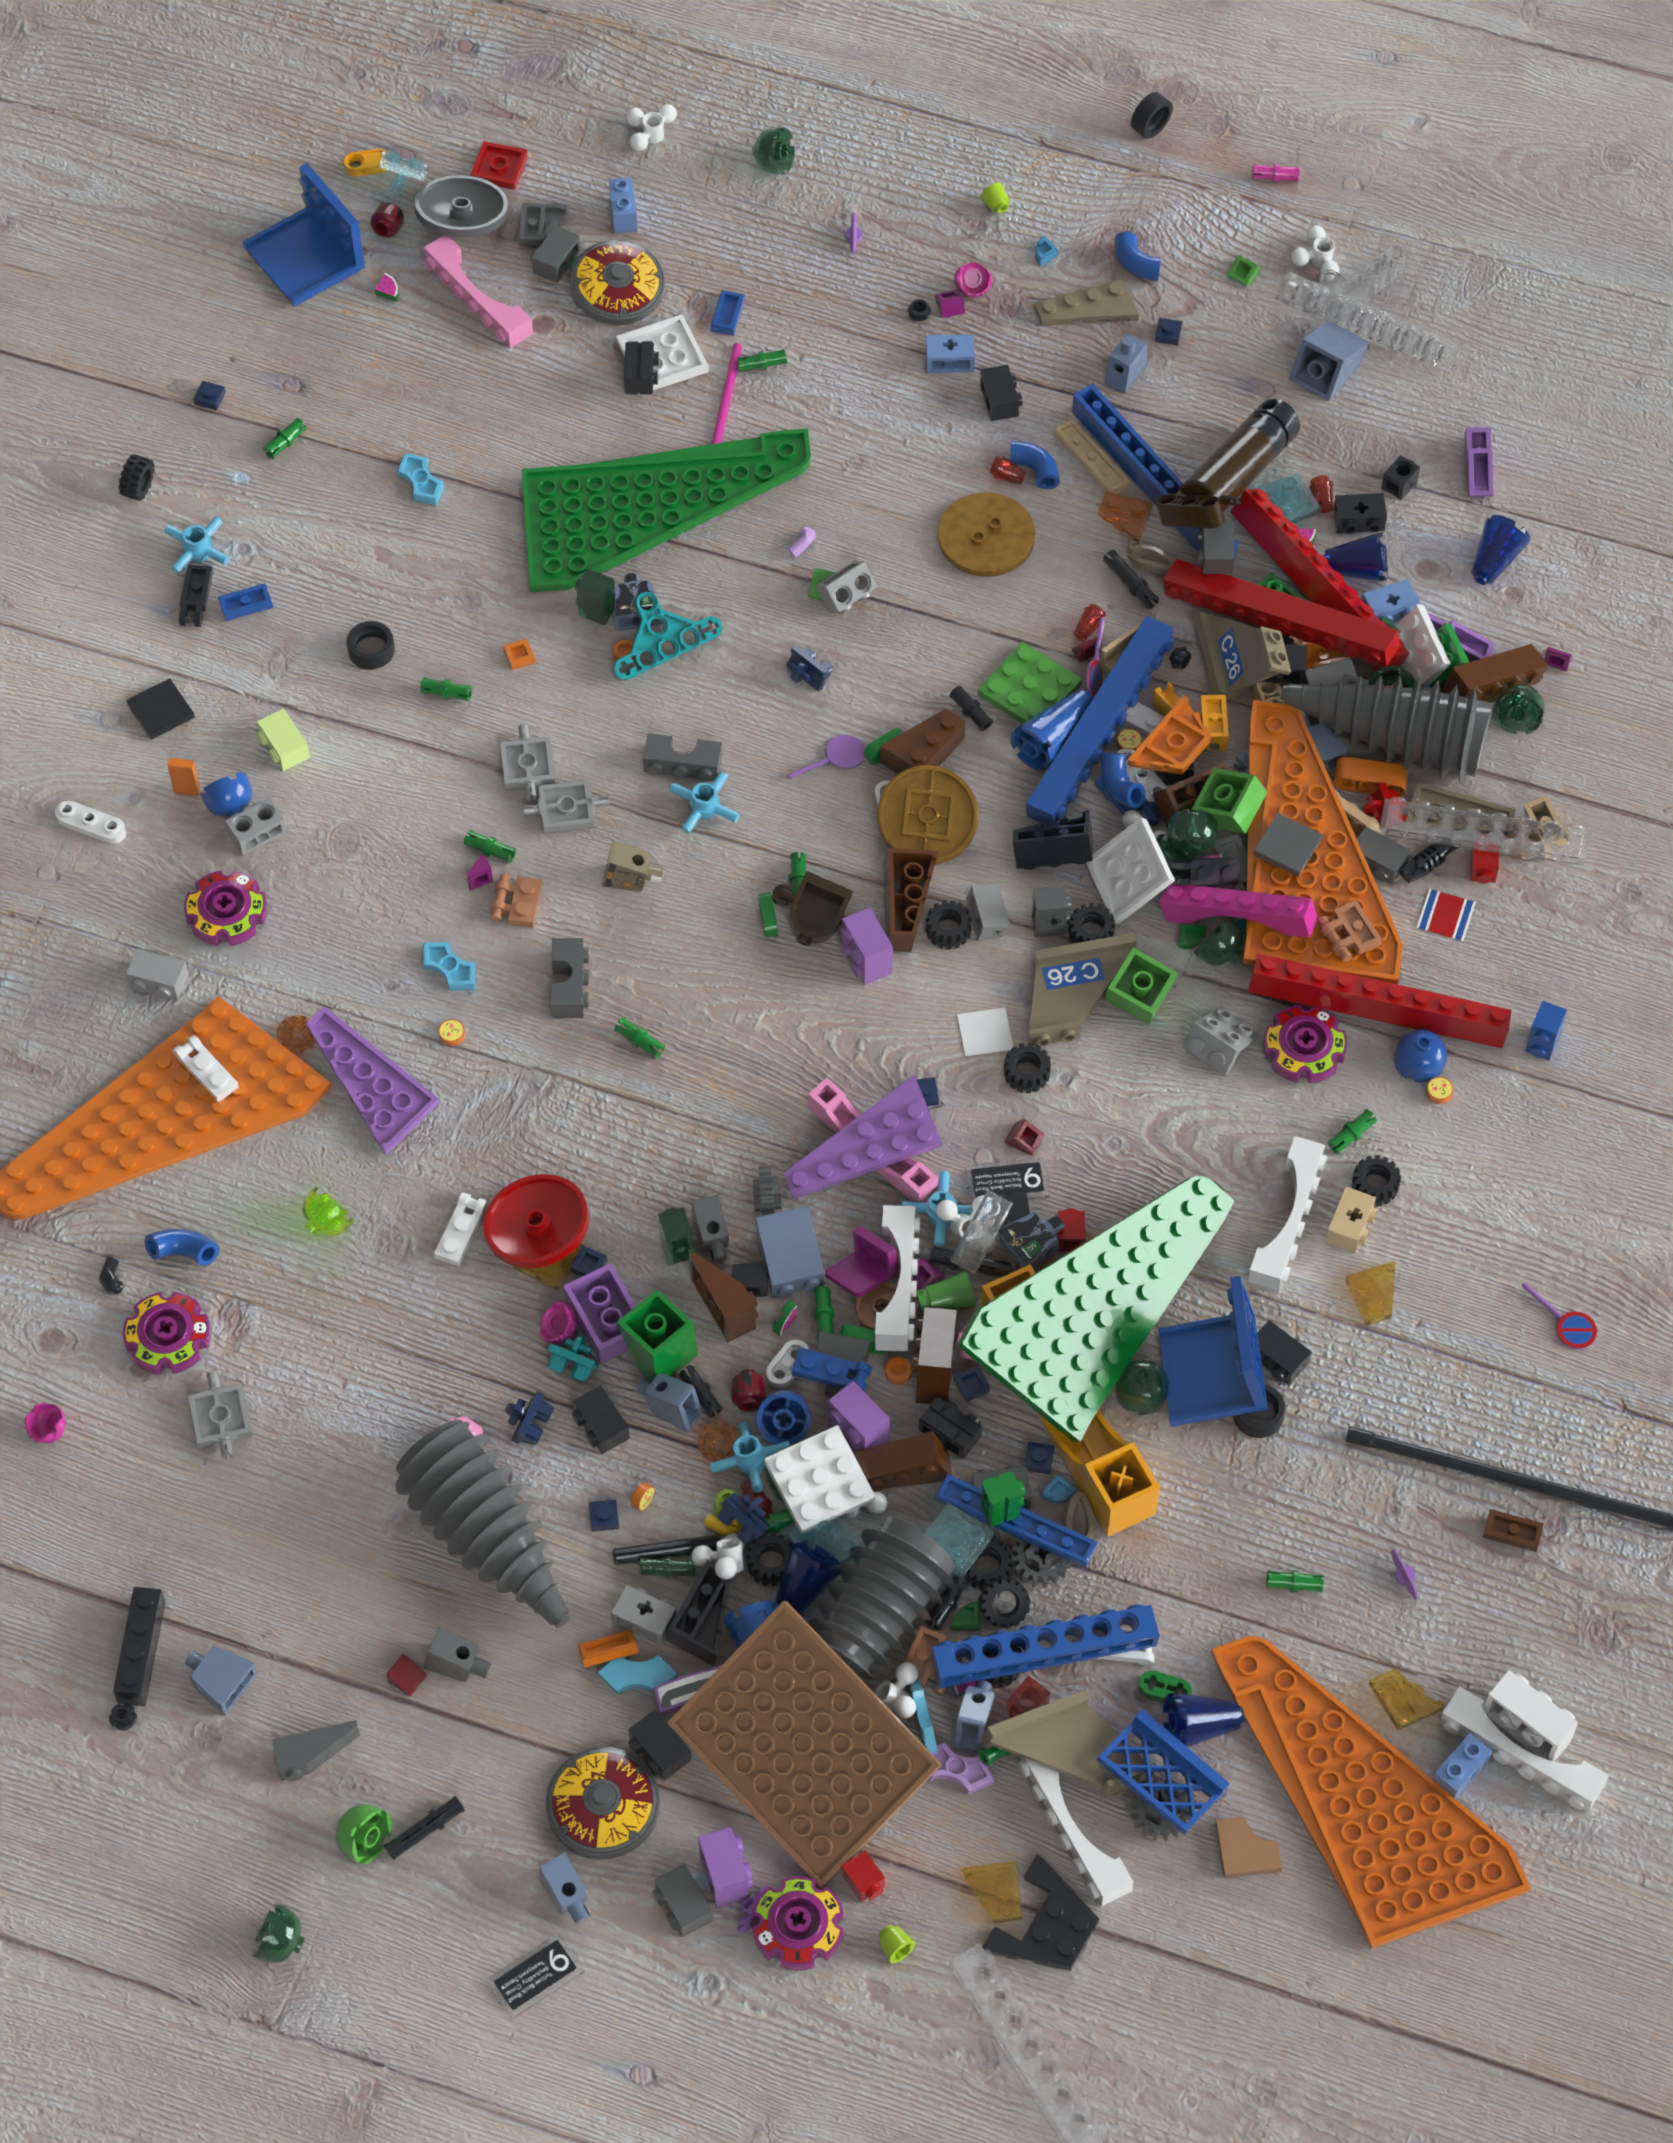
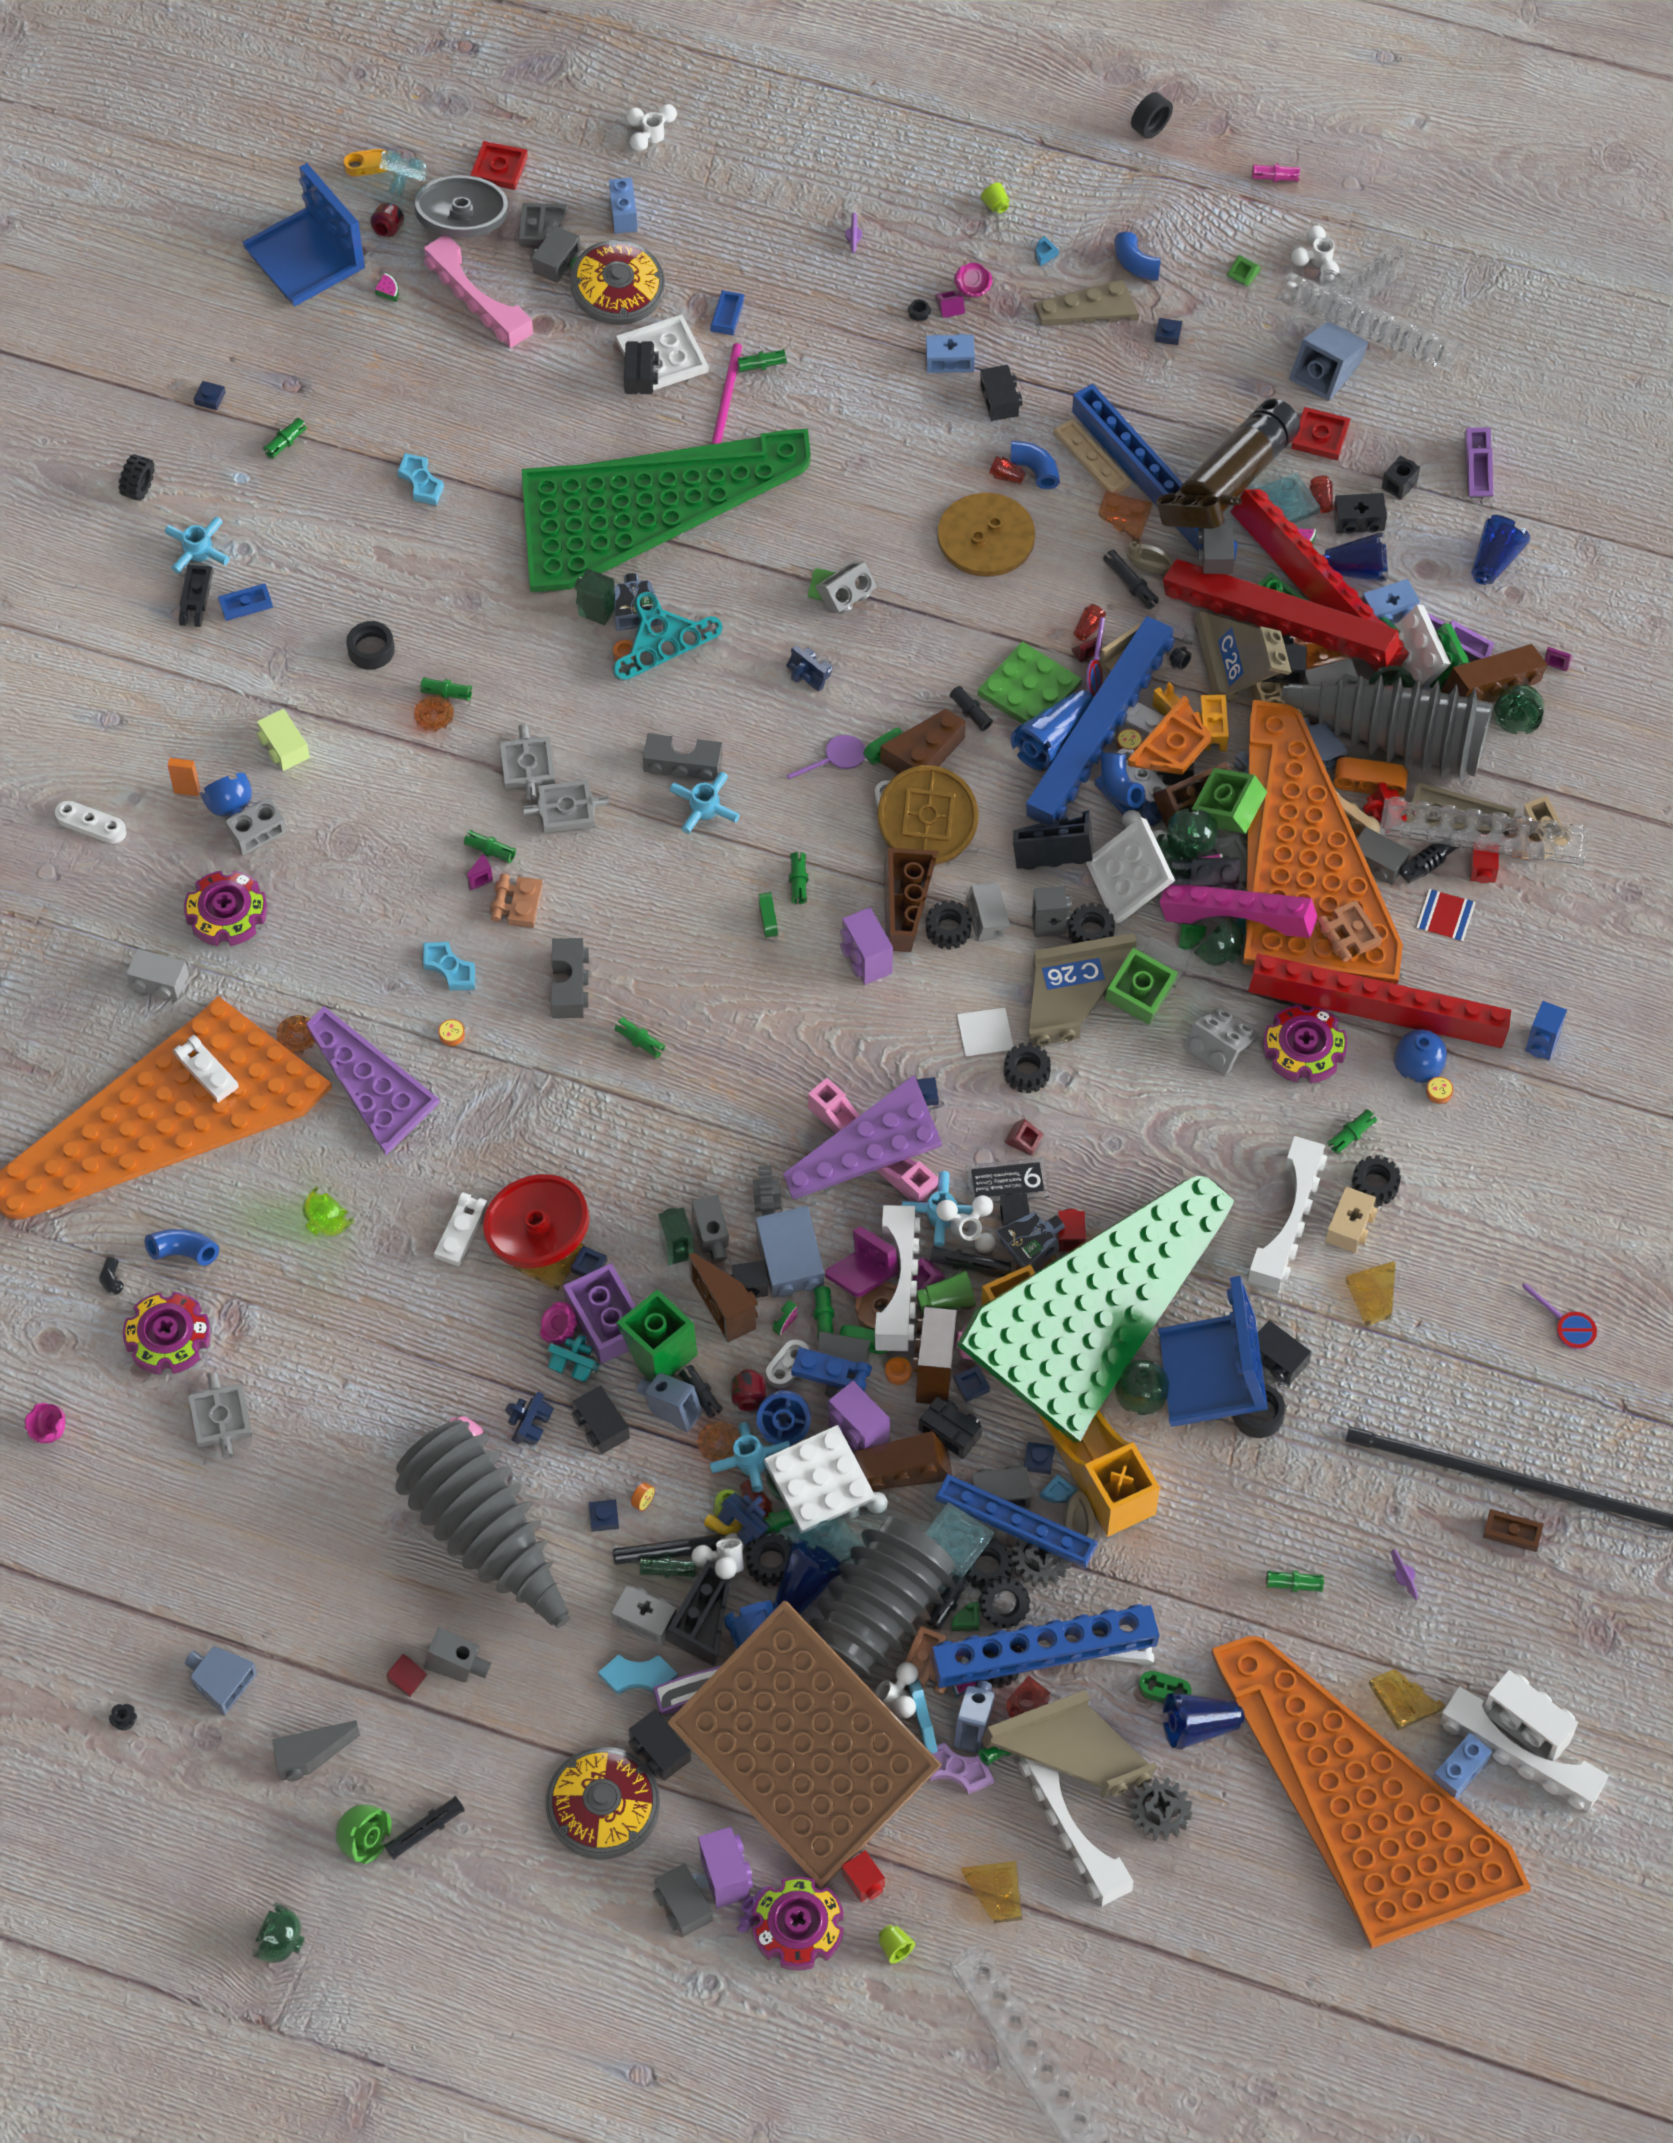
black brick [113,1587,166,1706] -> none
black tile [126,678,195,740] -> none
piece [486,1933,585,2020] -> none
orange tile [503,638,535,670] -> none
sand blue torso [538,1852,591,1924] -> none
orange tile [578,1630,639,1668] -> none
dark tan torso [602,841,663,892] -> none
clear green cylinder [752,127,795,175] -> none
dark brown piece [772,871,853,947] -> none
lavender arm [788,526,816,558] -> none
clear plate [950,1190,1013,1275] -> none
green brick [981,1471,1025,1527] -> none
black wing [982,1854,1099,1971] -> none
blue fence [1097,1709,1230,1835] -> none
sand blue torso [1104,334,1148,394] -> none
medium nougat tile [1215,1817,1282,1878] -> none
dark grey tile [1253,813,1323,877] -> none
none -> clear orange gear [414,696,454,732]
none -> red tile [1291,407,1351,461]

